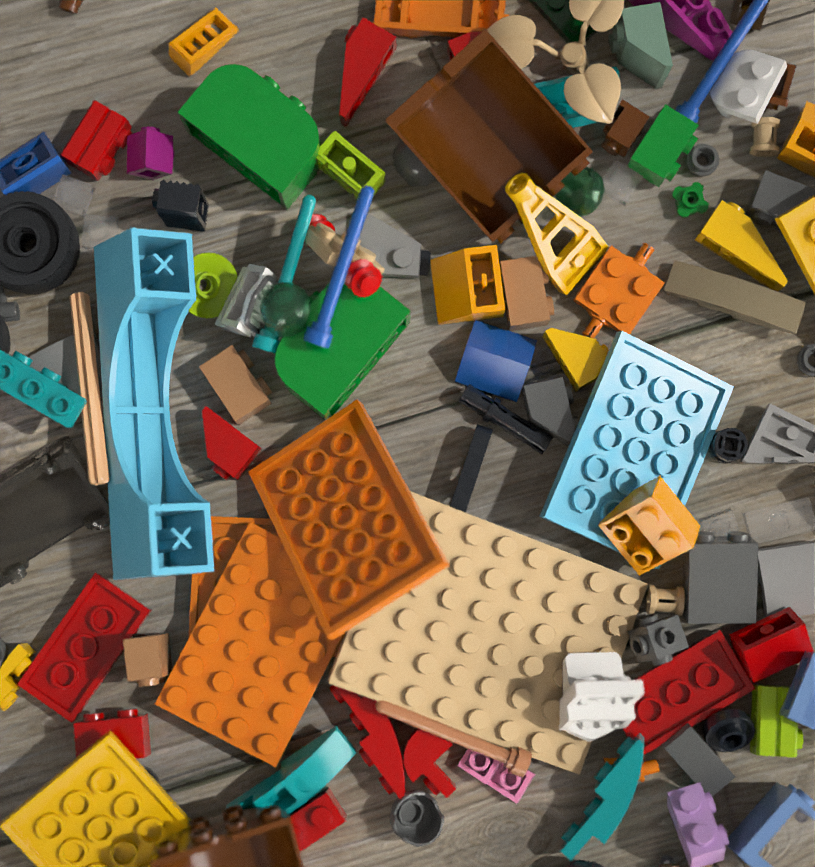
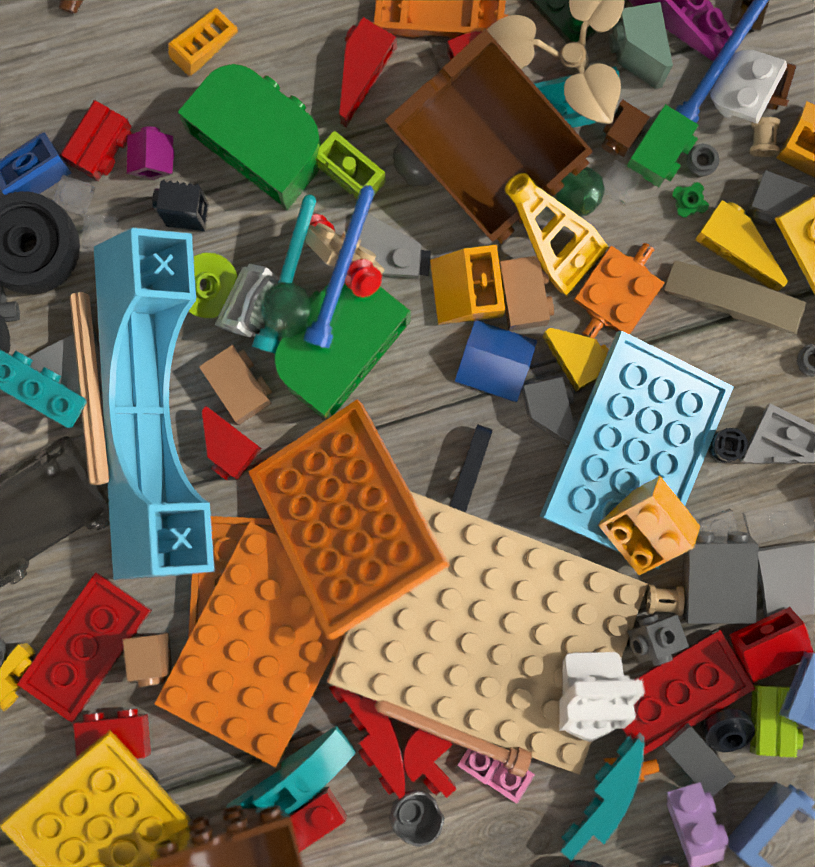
black pin [458,384,553,455] -> none

